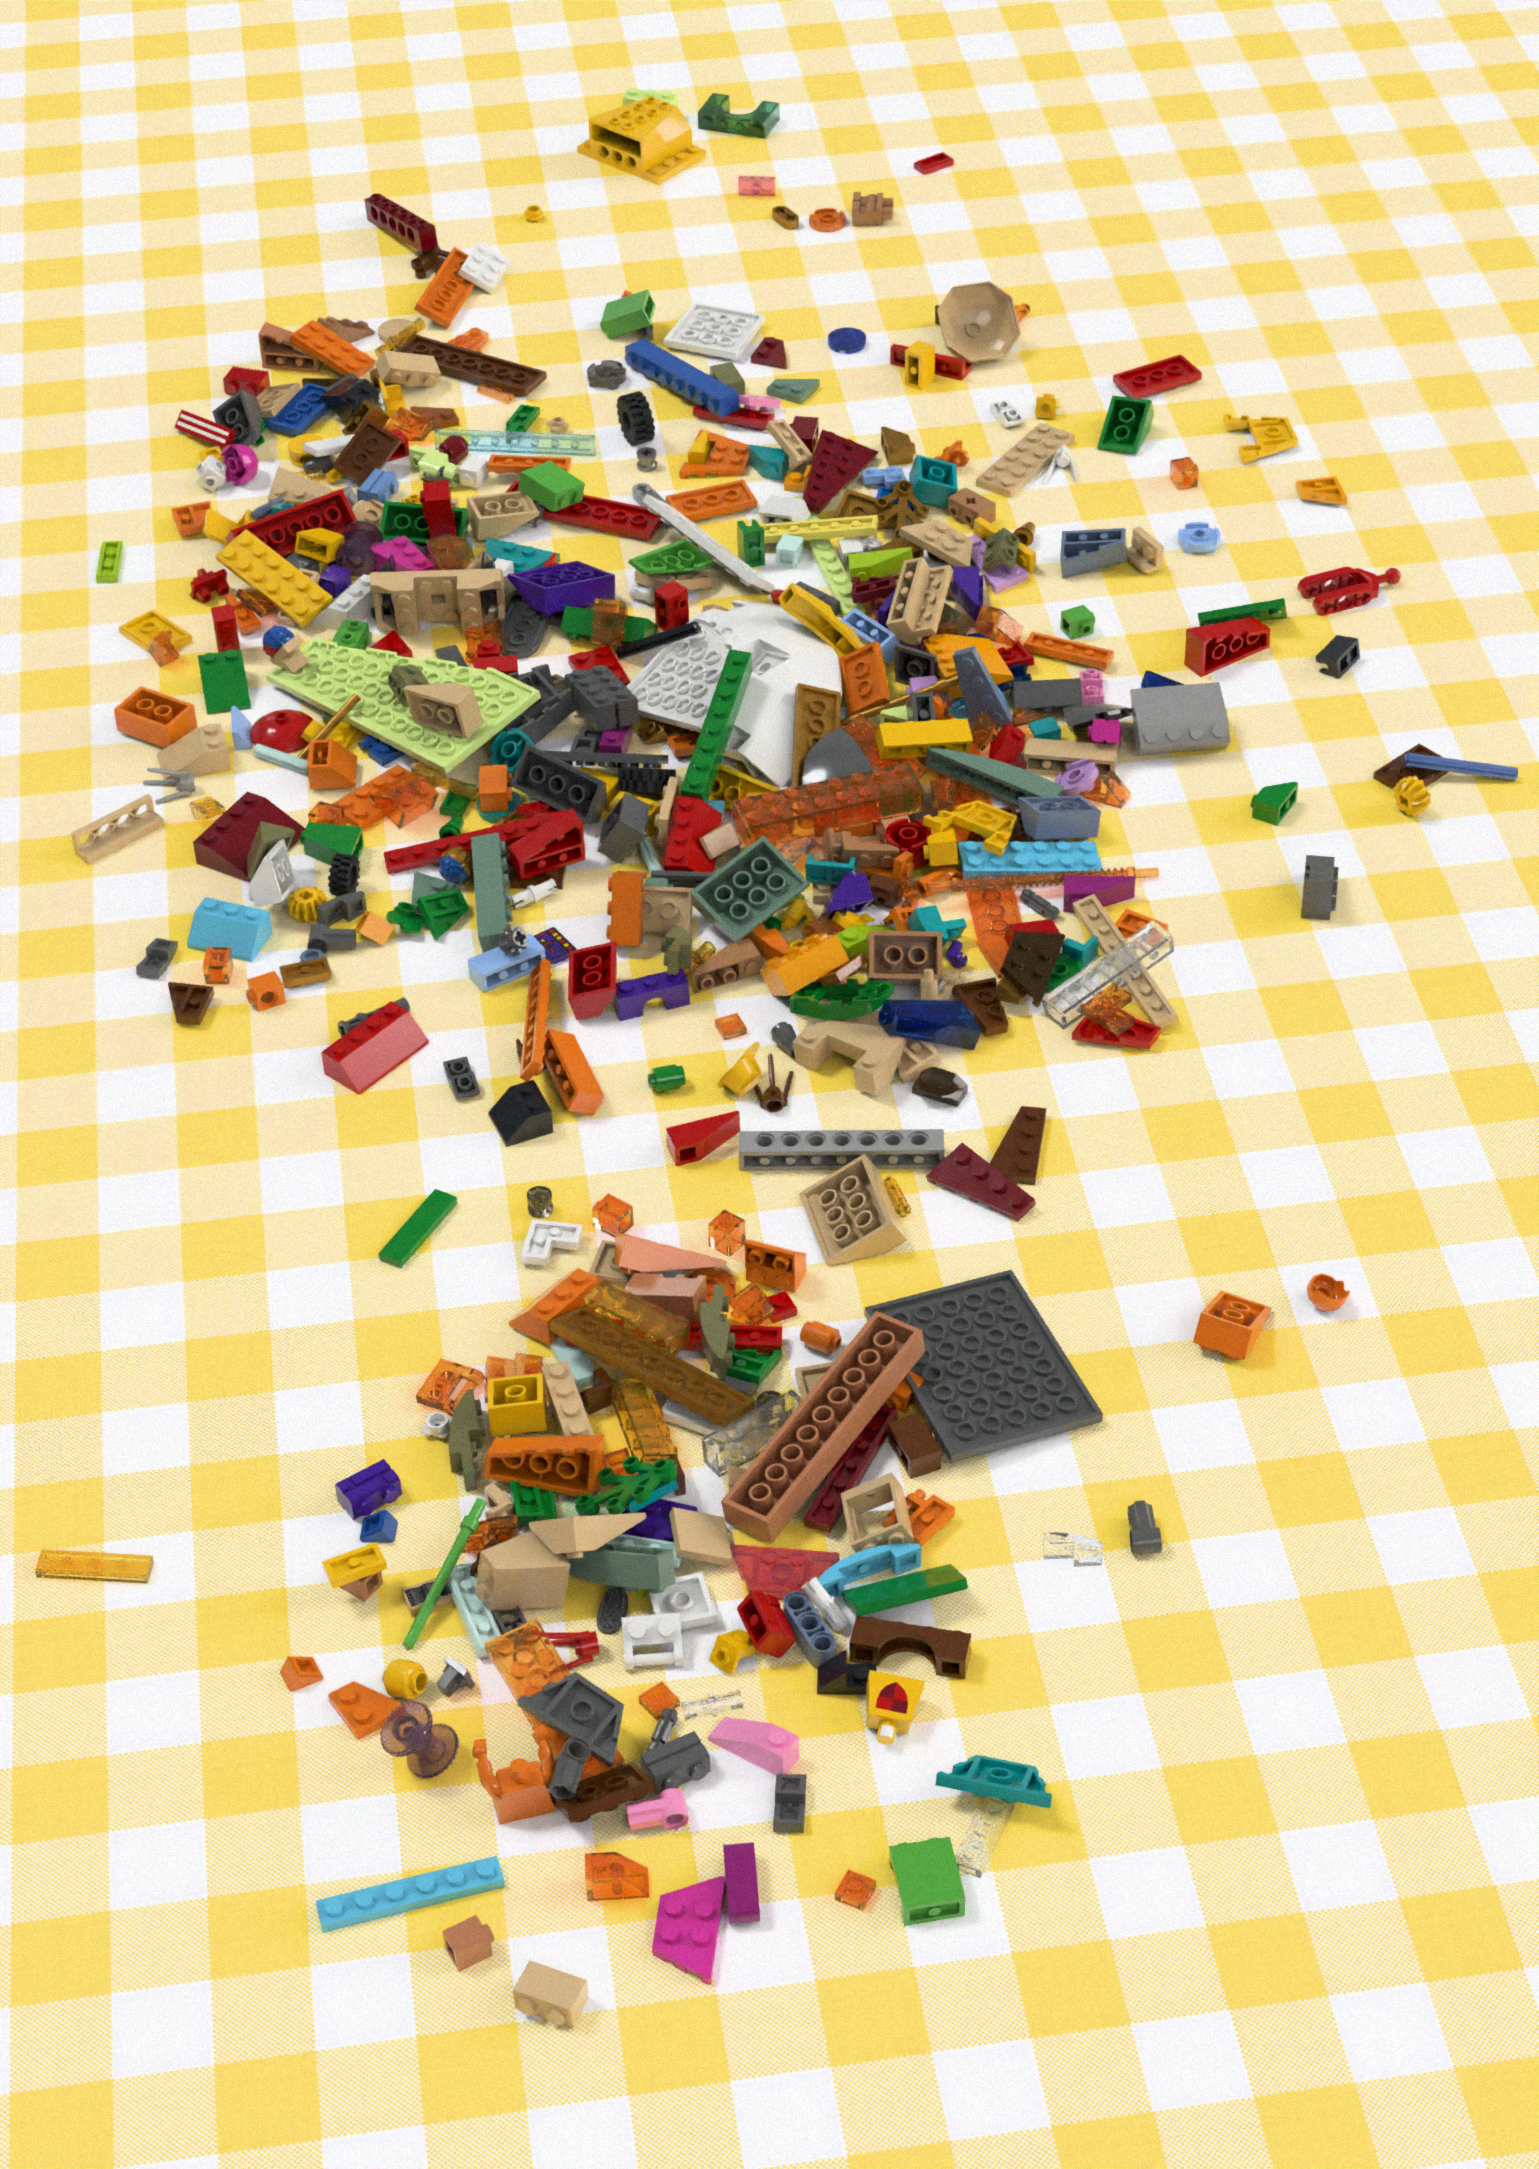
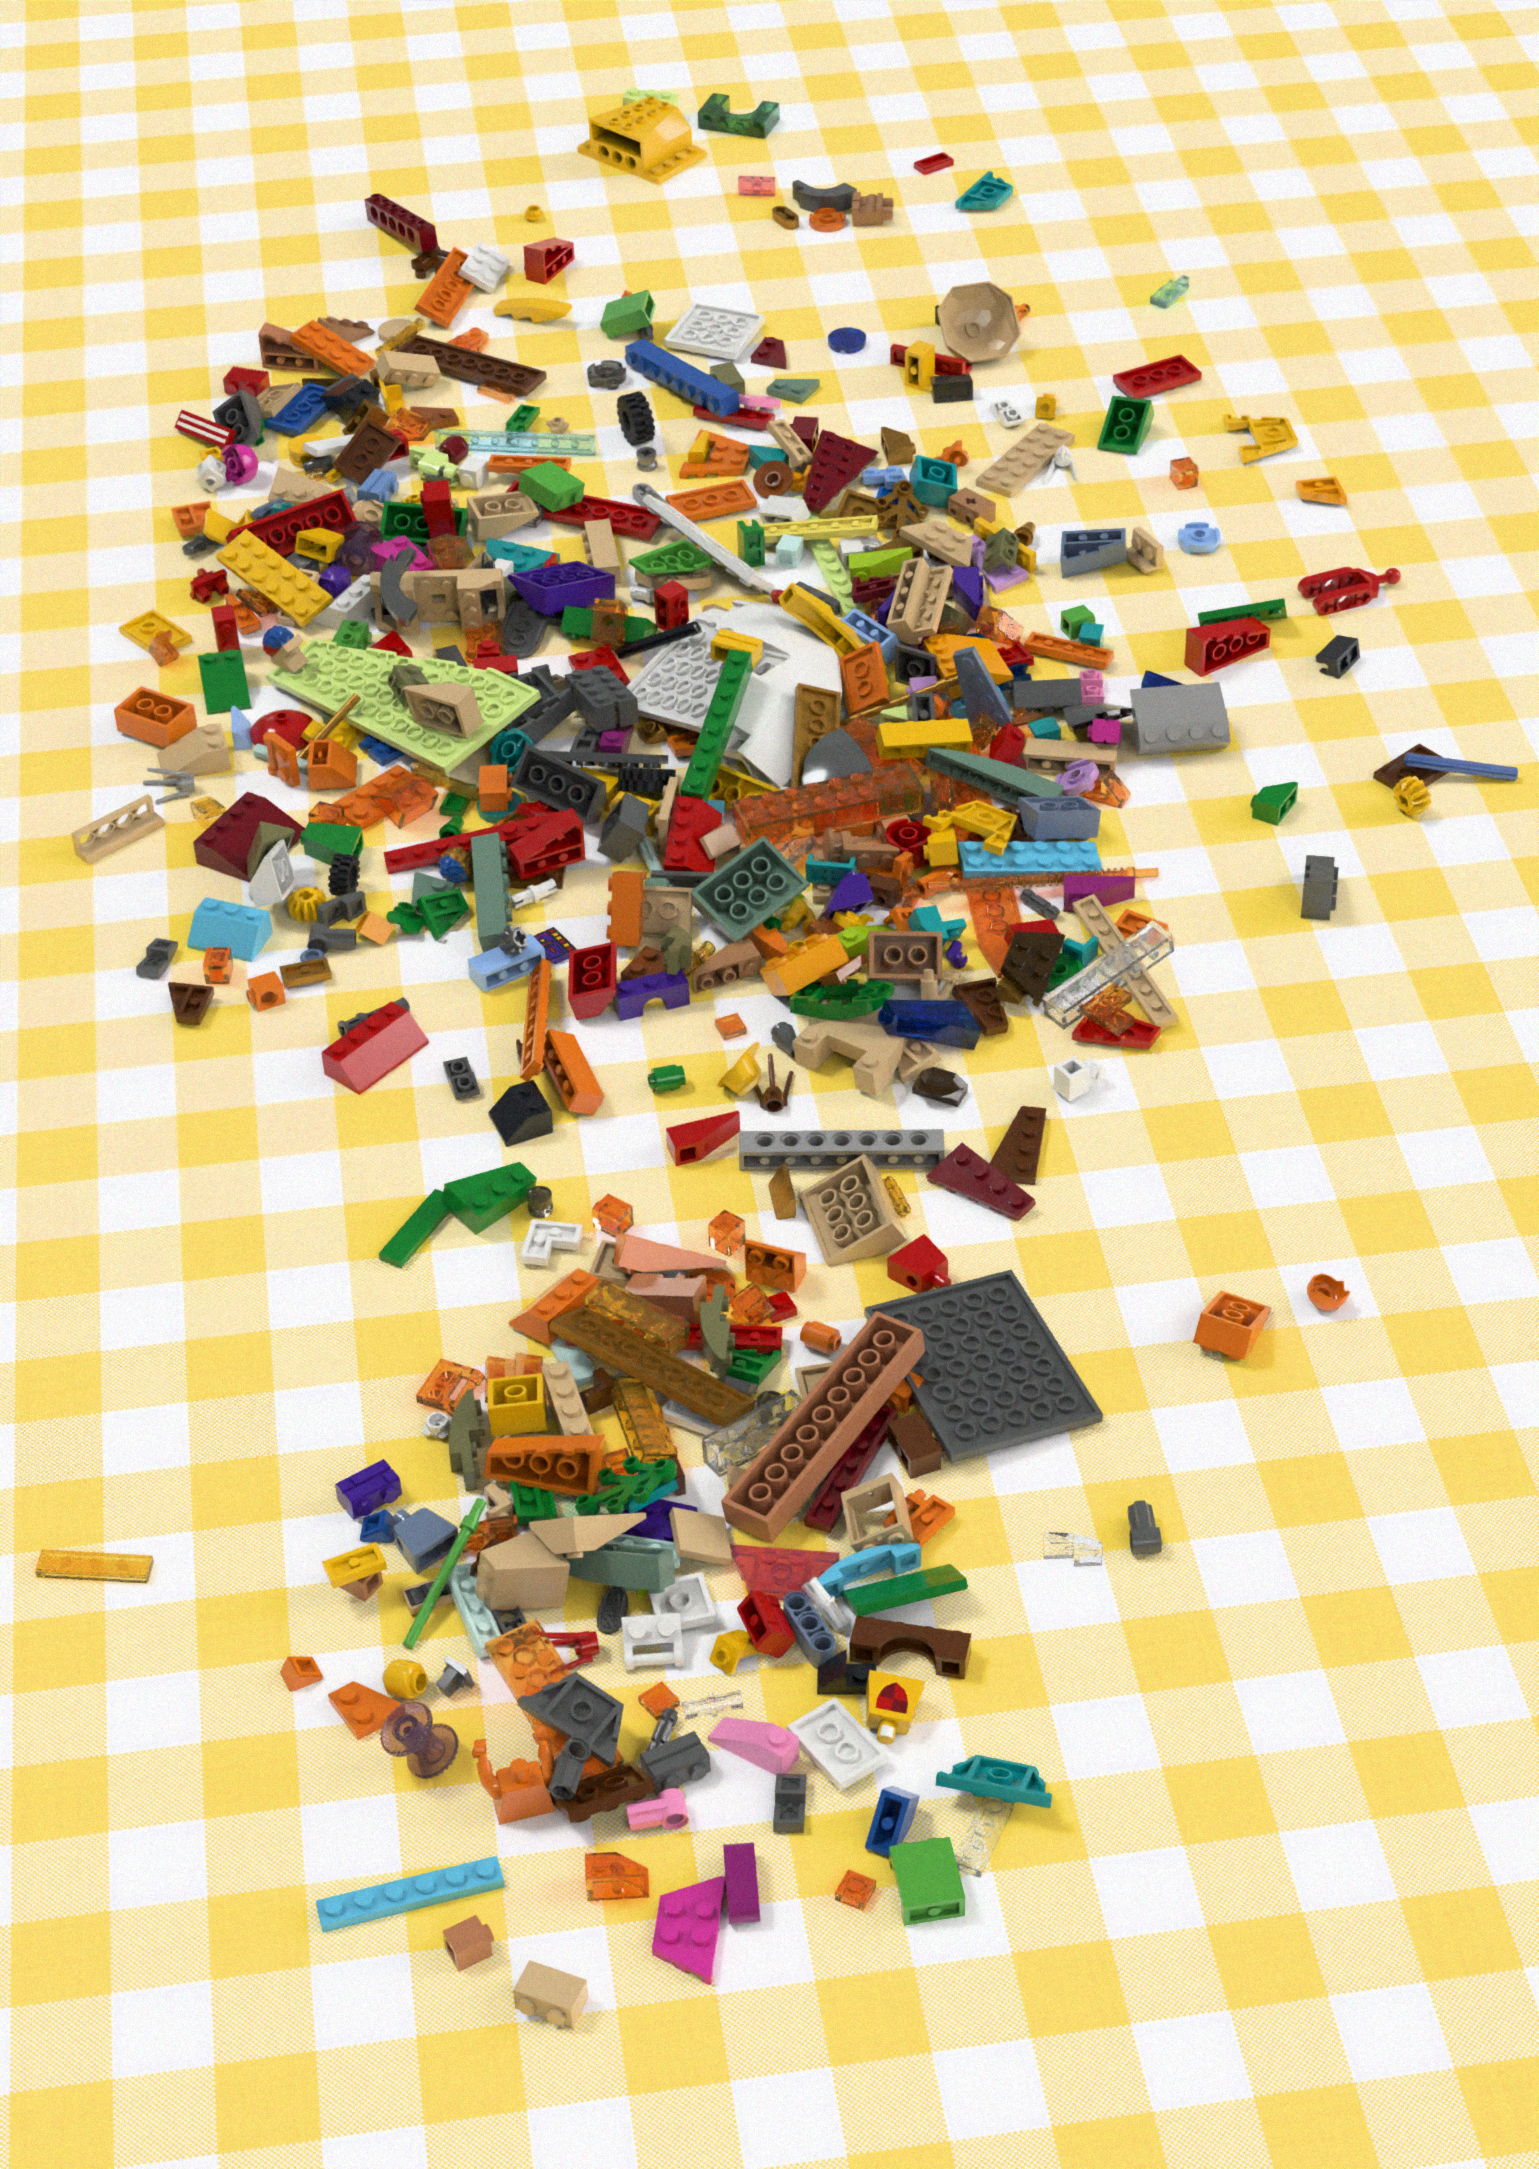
lime tile [96,541,124,583] -> none
none -> dark grey axle [182,534,217,556]
none -> orange plate [263,732,300,788]
none -> dark grey arch [380,546,420,628]
none -> sand blue torso [393,1508,458,1575]
none -> green wedge [442,1162,537,1235]
none -> yellow slope [493,298,573,323]
none -> red wedge [523,237,575,285]
none -> tan brick [581,519,621,584]
none -> dark orange wing [620,946,684,981]
none -> yellow brick [710,628,763,668]
none -> dark orange dish [753,460,793,498]
none -> pearl gold slope [768,1164,796,1220]
none -> white plate [787,1697,889,1791]
none -> dark grey arch [792,180,857,212]
none -> blue slope [865,1786,920,1857]
none -> red torso [887,1234,952,1294]
none -> black hinge [930,374,973,403]
none -> teal wing [955,171,1013,209]
none -> white brick [1053,1056,1106,1101]
none -> teal panel [1079,622,1104,648]
none -> clear light blue hinge [1150,275,1190,309]

